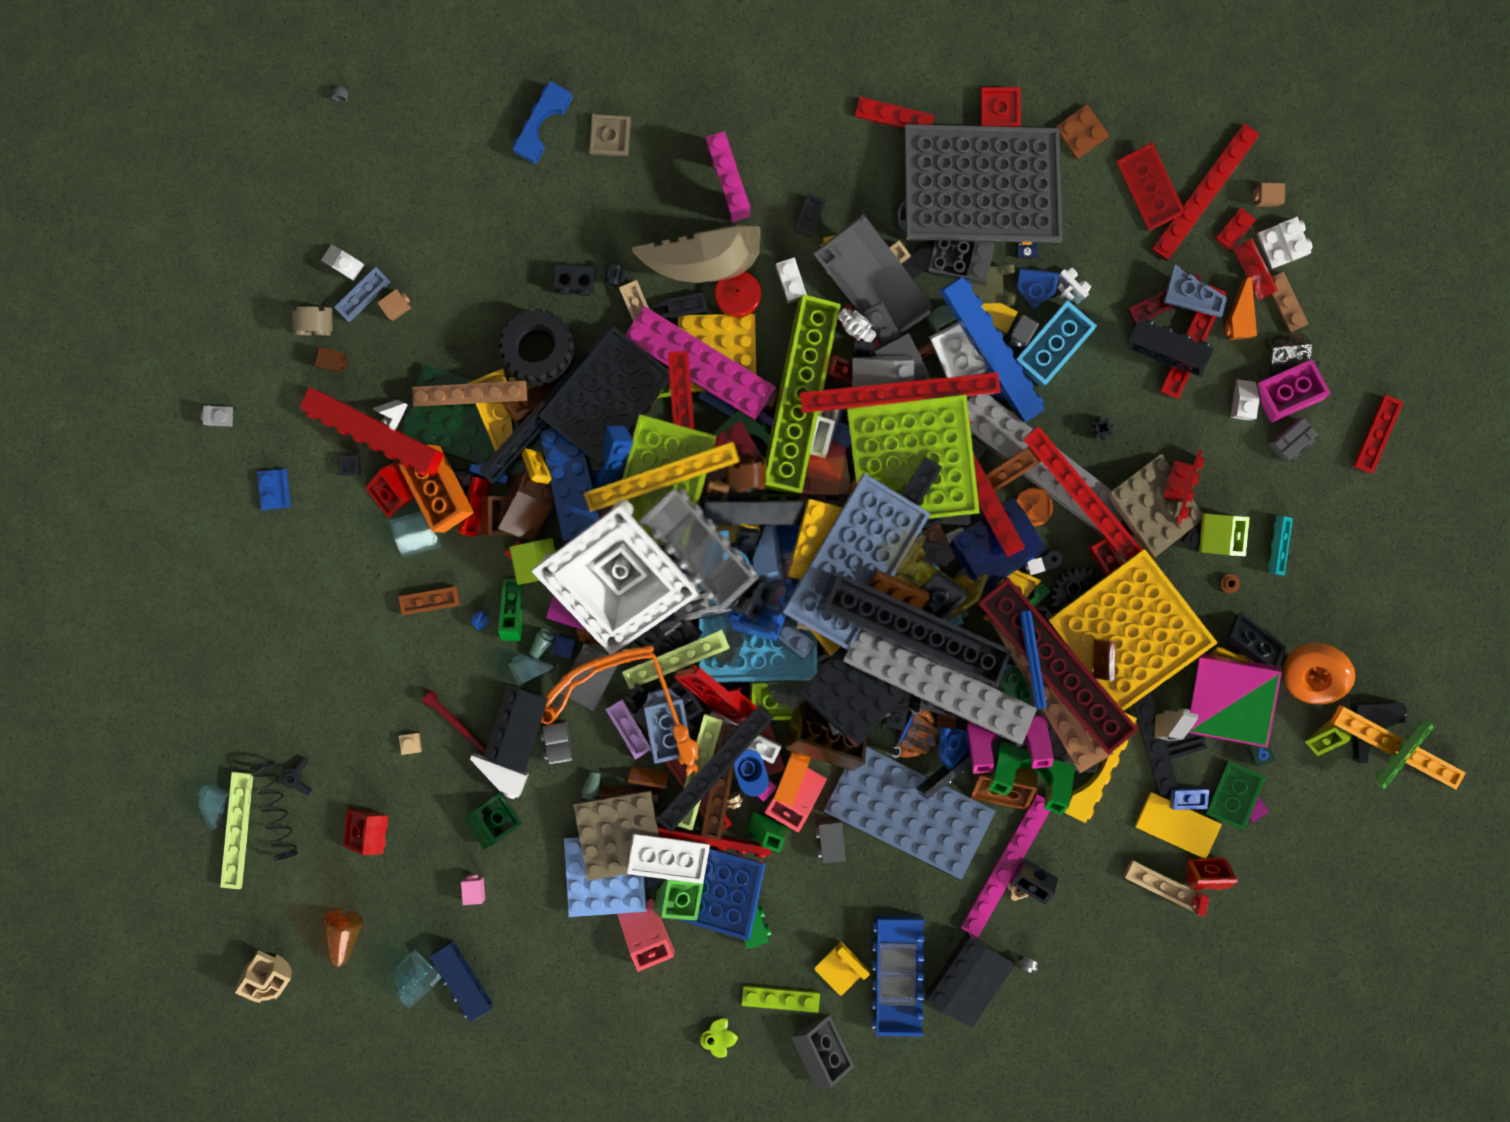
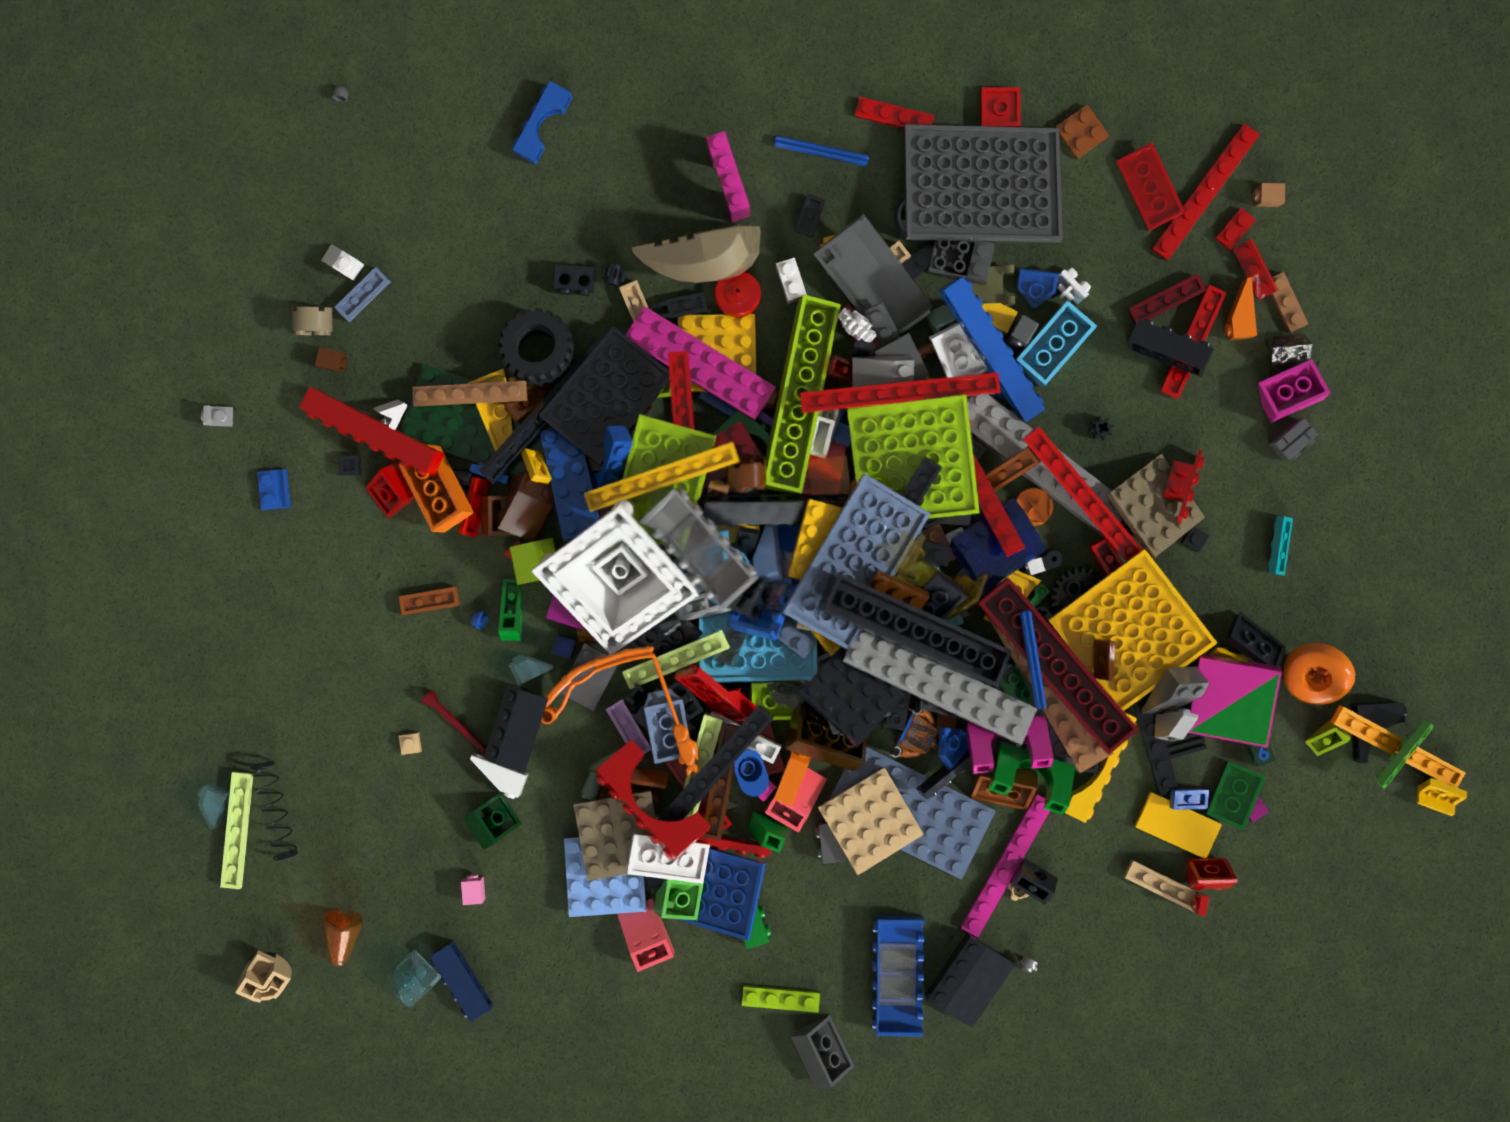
black piece [280,757,312,796] -> none
red slope [343,808,388,855] -> none
medium nougat brick [377,289,411,321] -> none
clear light blue slope [389,511,441,558] -> none
sand green cone [529,629,554,658] -> none
dark grey brick [540,721,574,764] -> none
dark tan plate [589,114,631,157] -> none
lime plate [700,1018,738,1057] -> none
tan plate [727,792,743,809] -> none
yellow bracket [815,941,870,995] -> none
dark blue tile [1017,242,1037,258] -> none
sand blue wing [1163,264,1227,318] -> none
lime slope [1199,514,1249,556] -> none
dark orange plate [1220,574,1240,593] -> none
white slope [1230,379,1259,421] -> none
white plate [1257,217,1312,270] -> none
red plate [1352,395,1404,474] -> none
none -> red arch [596,739,711,861]
none -> blue axle [774,135,869,166]
none -> tan plate [818,767,924,875]
none -> dark grey slope [1141,667,1209,714]
none -> yellow bracket [1416,778,1467,816]

